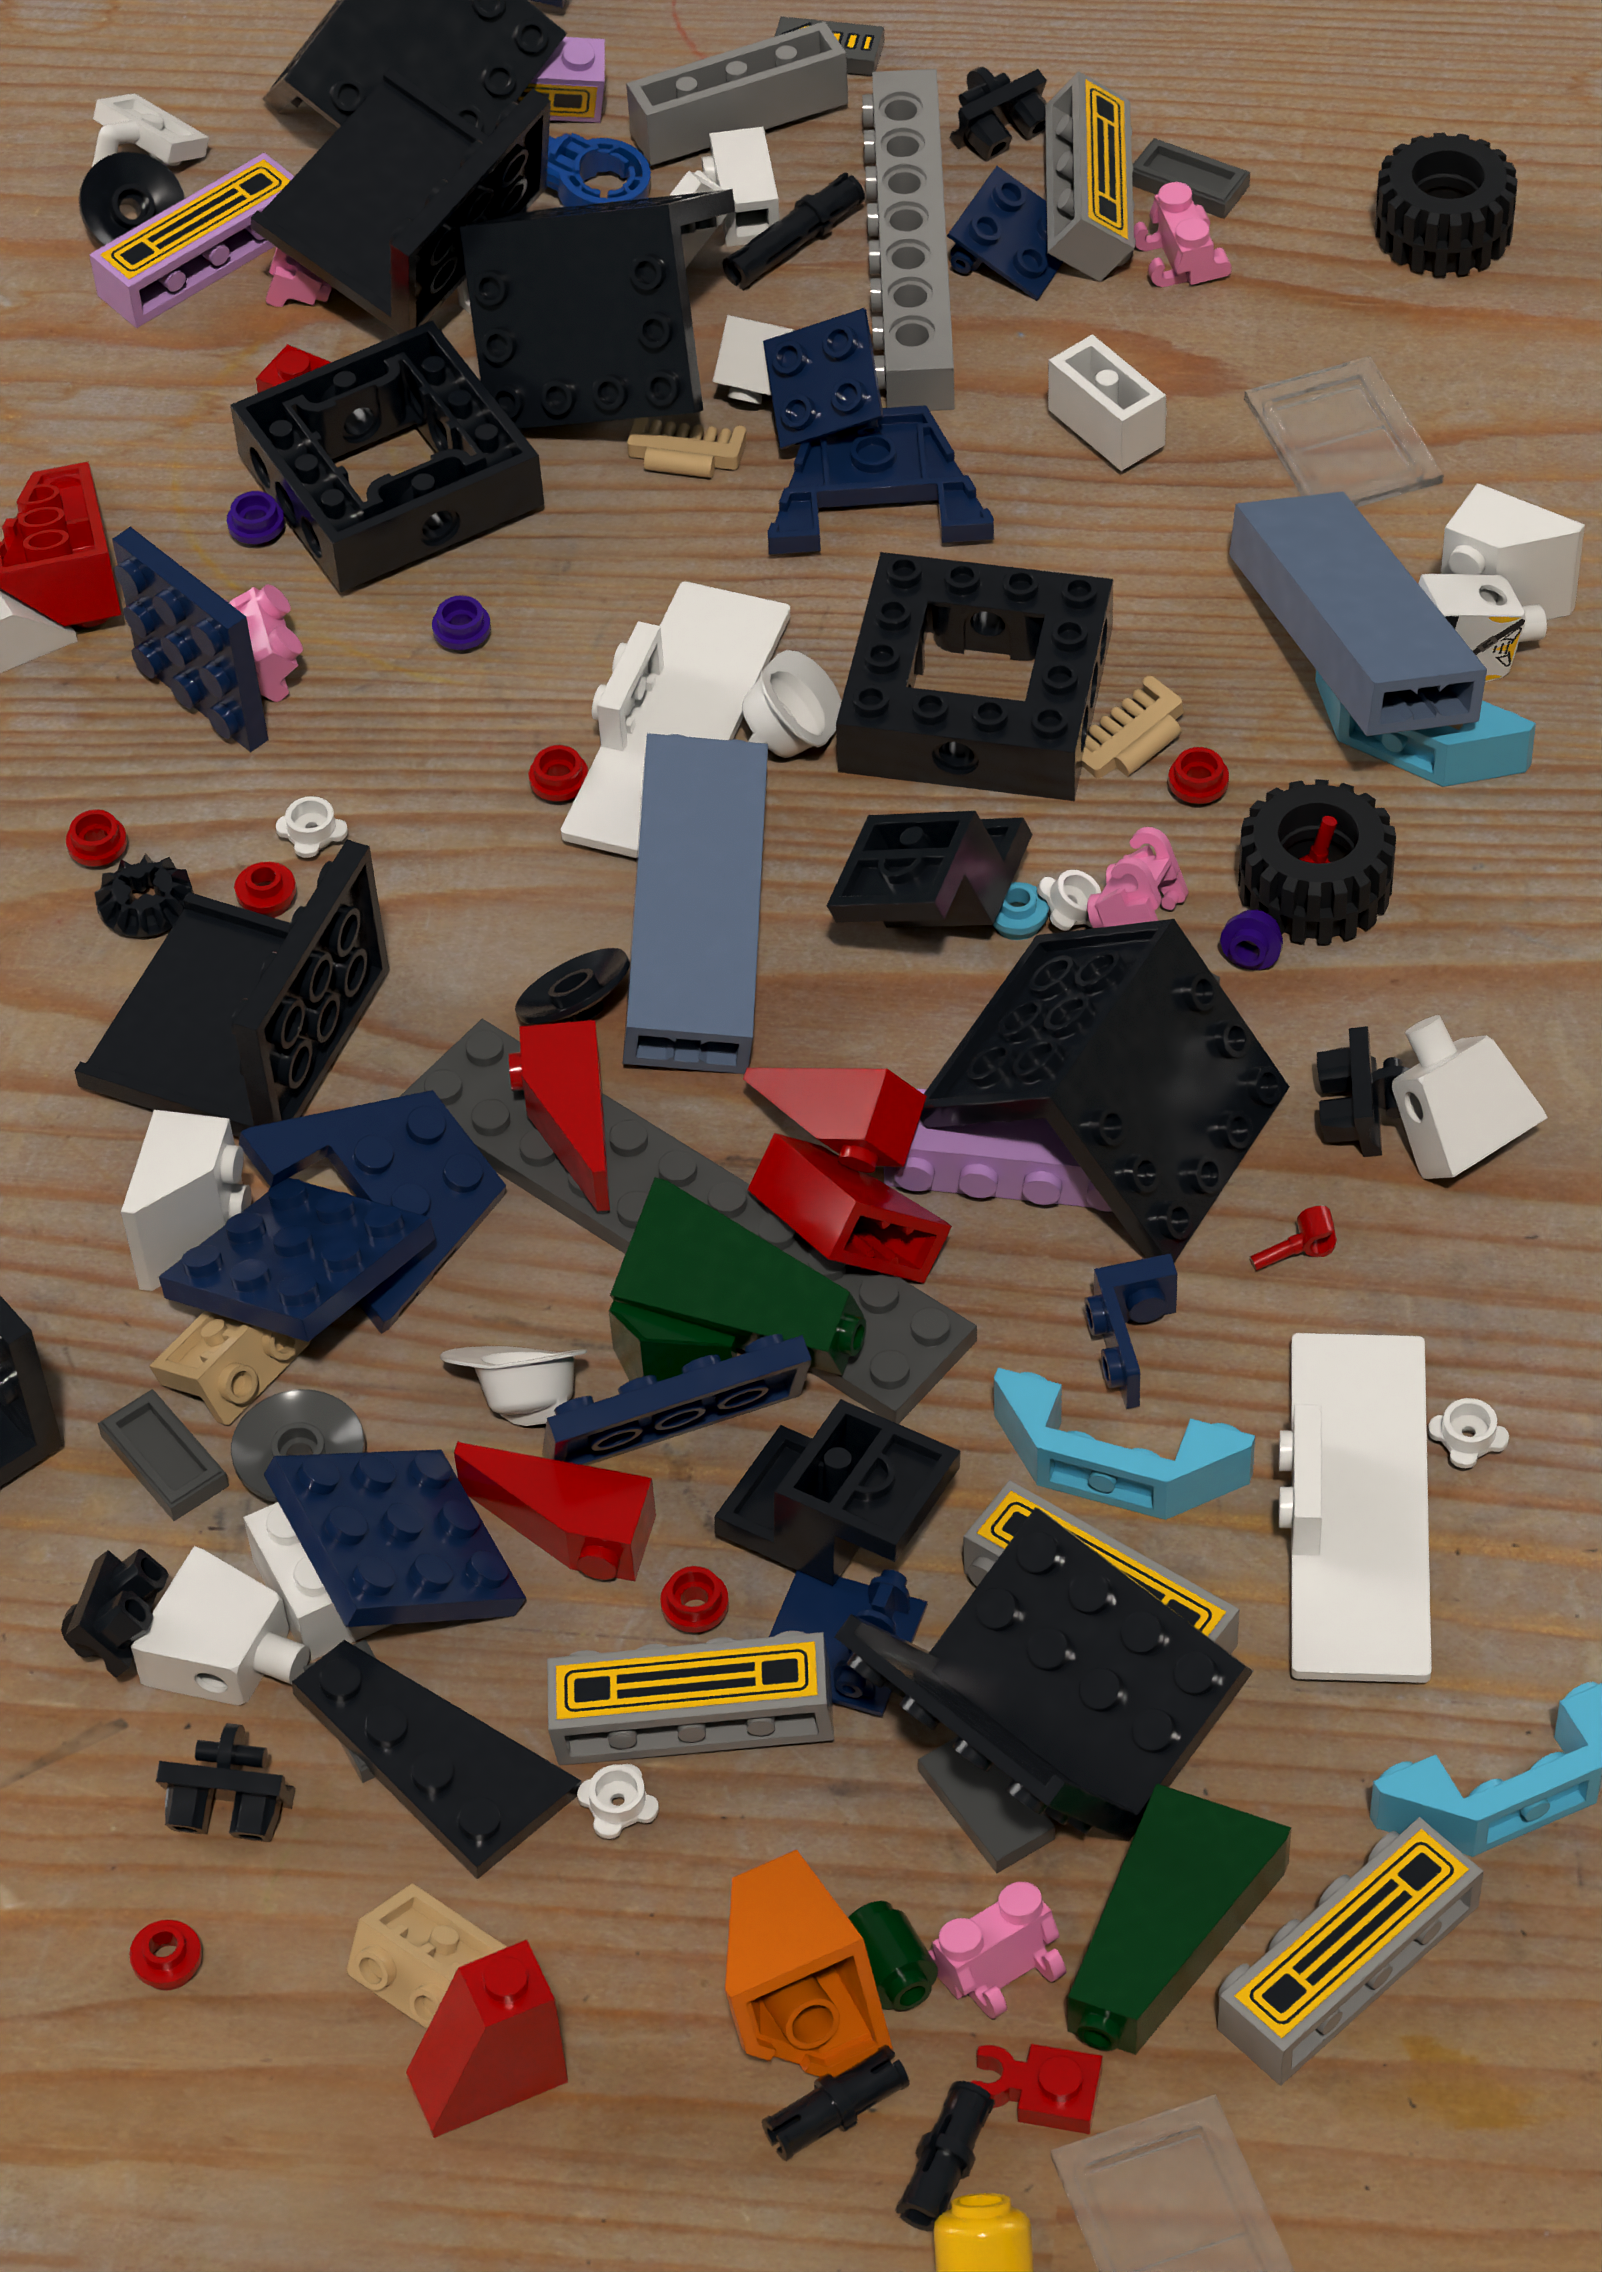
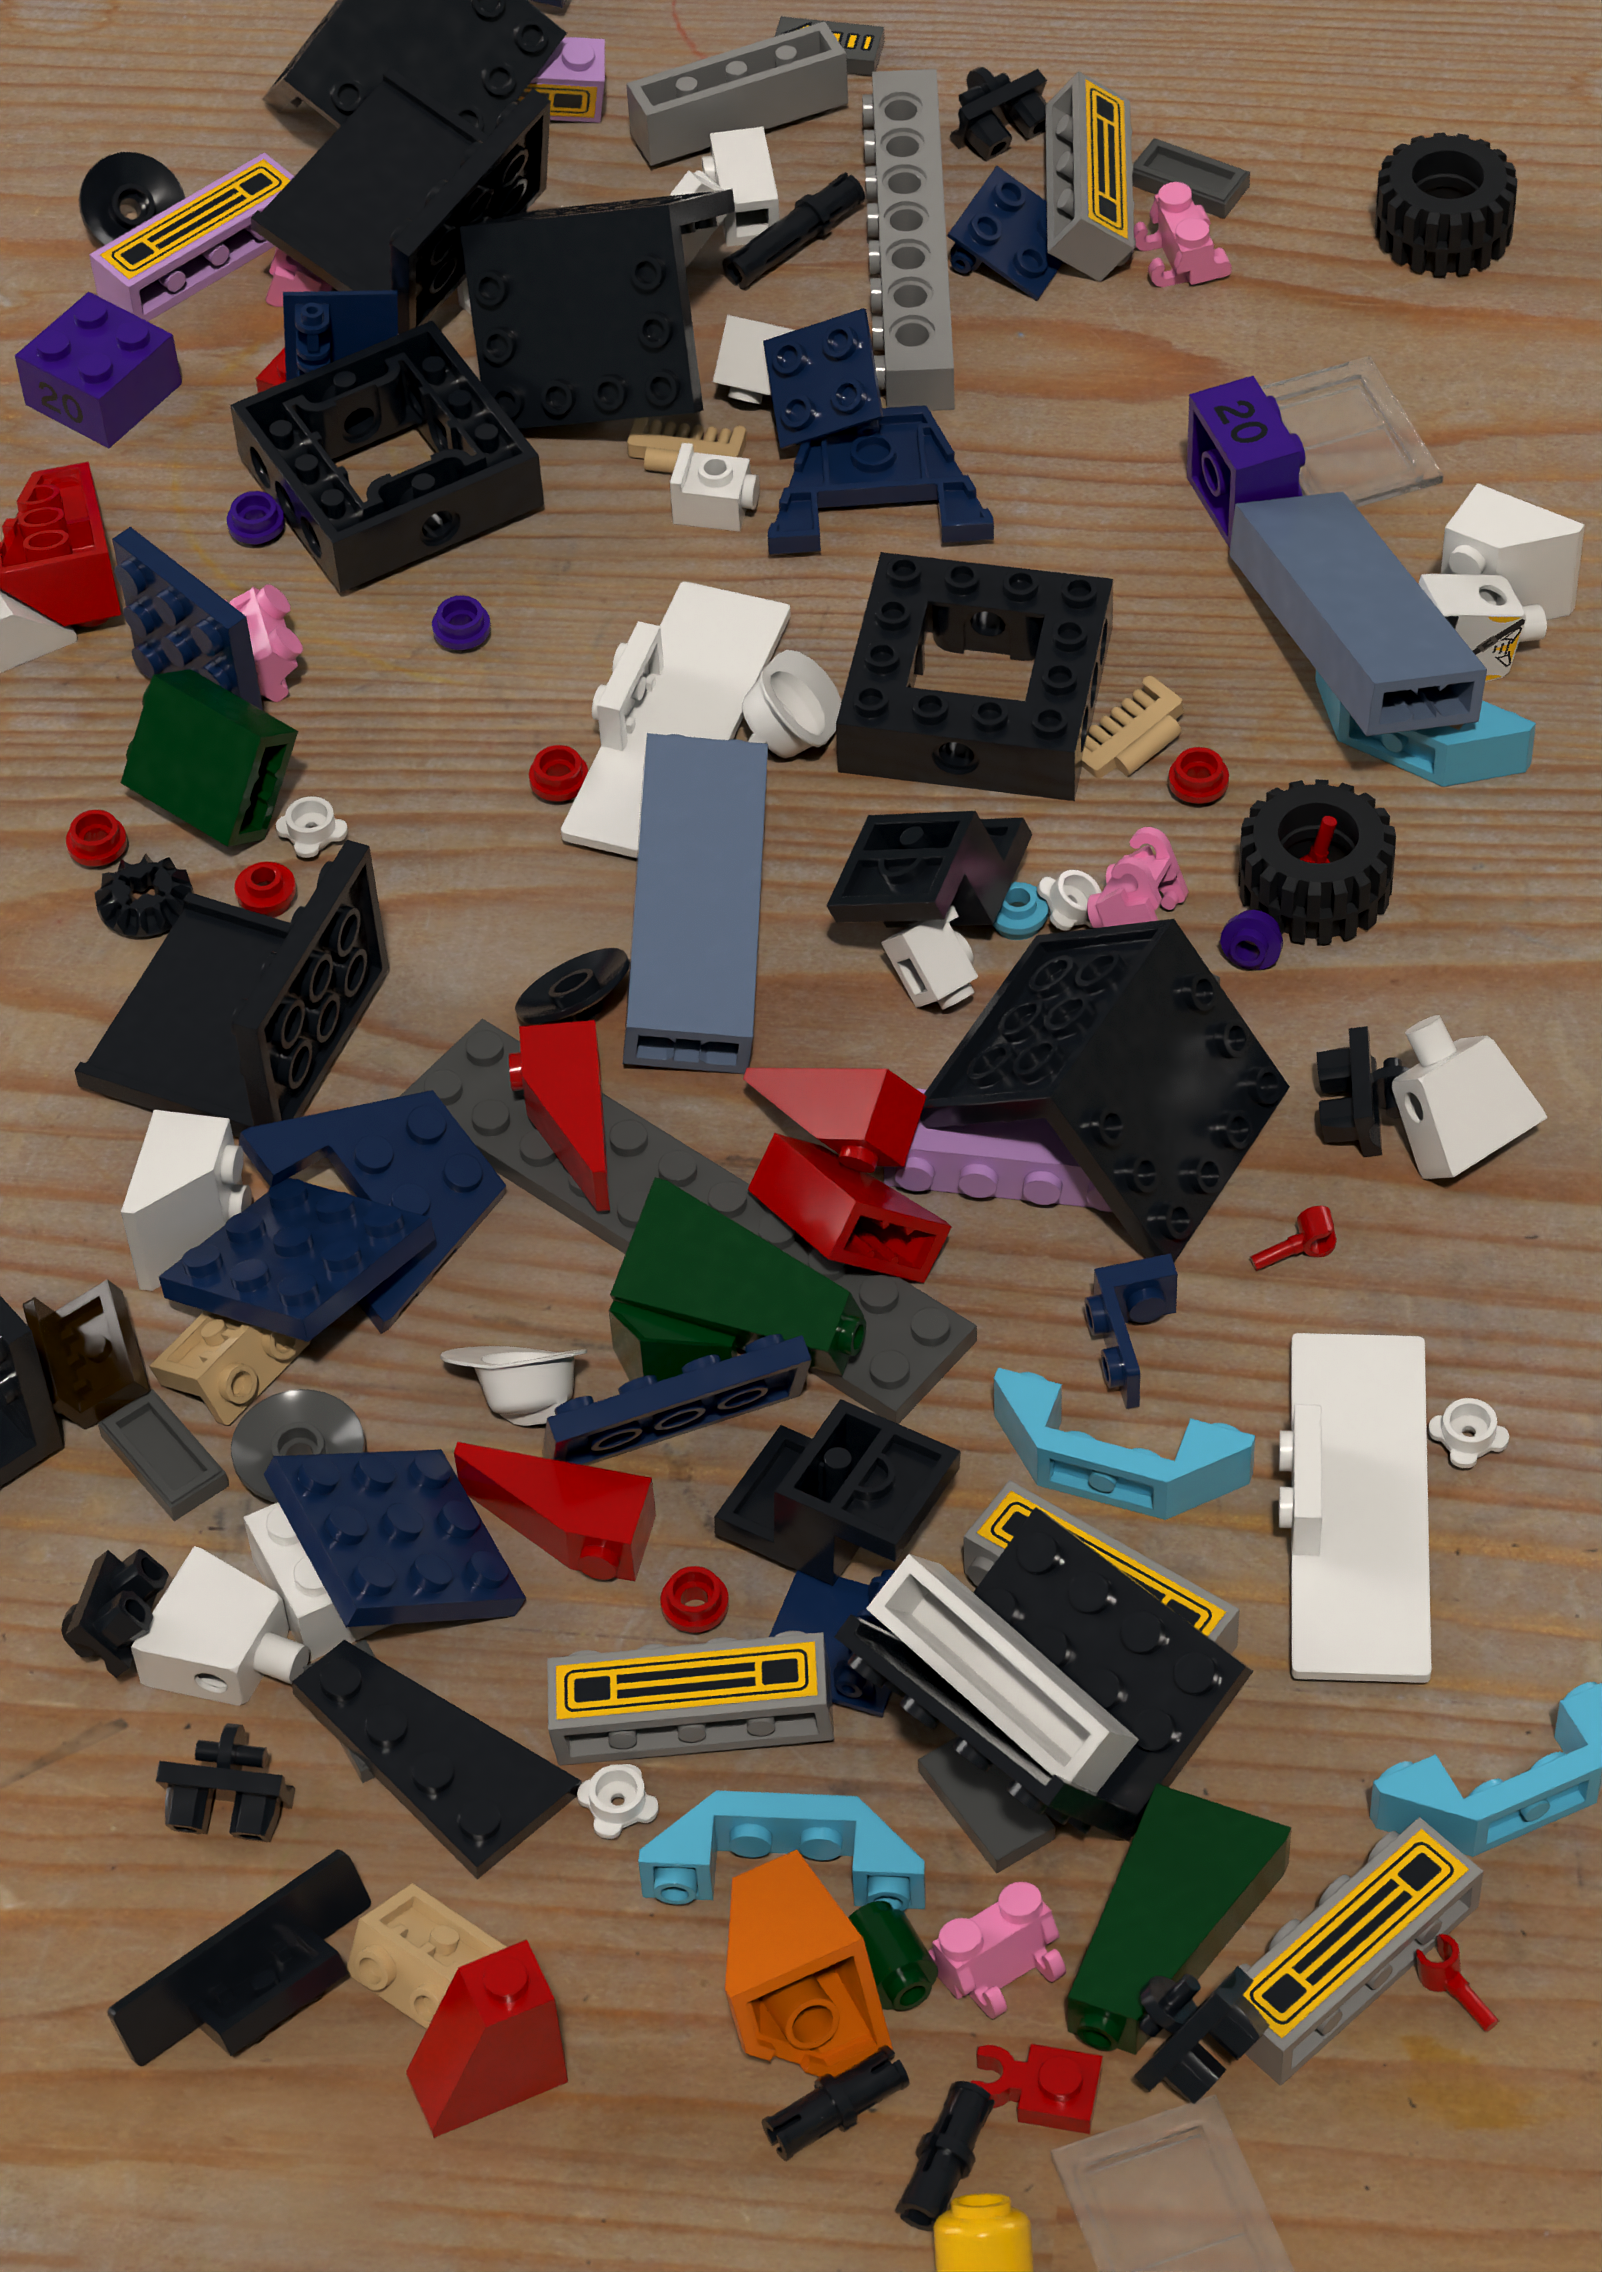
white plate [92,93,209,167] -> none
red plate [129,1920,202,1990] -> none
blue pin [547,133,651,207] -> none
white brick [1048,334,1167,471] -> none
none -> dark purple brick [14,292,182,449]
none -> dark brown bracket [23,1279,149,1430]
none -> black bracket [107,1849,371,2066]
none -> dark green brick [121,669,298,847]
none -> dark blue hinge [283,290,398,381]
none -> medium azure slope [638,1790,926,1911]
none -> white brick [670,443,760,532]
none -> white brick [866,1554,1139,1793]
none -> white brick [881,906,978,1010]
none -> black hips [1134,1966,1270,2105]
none -> dark purple brick [1187,376,1306,549]
none -> red hand [1416,1934,1499,2032]

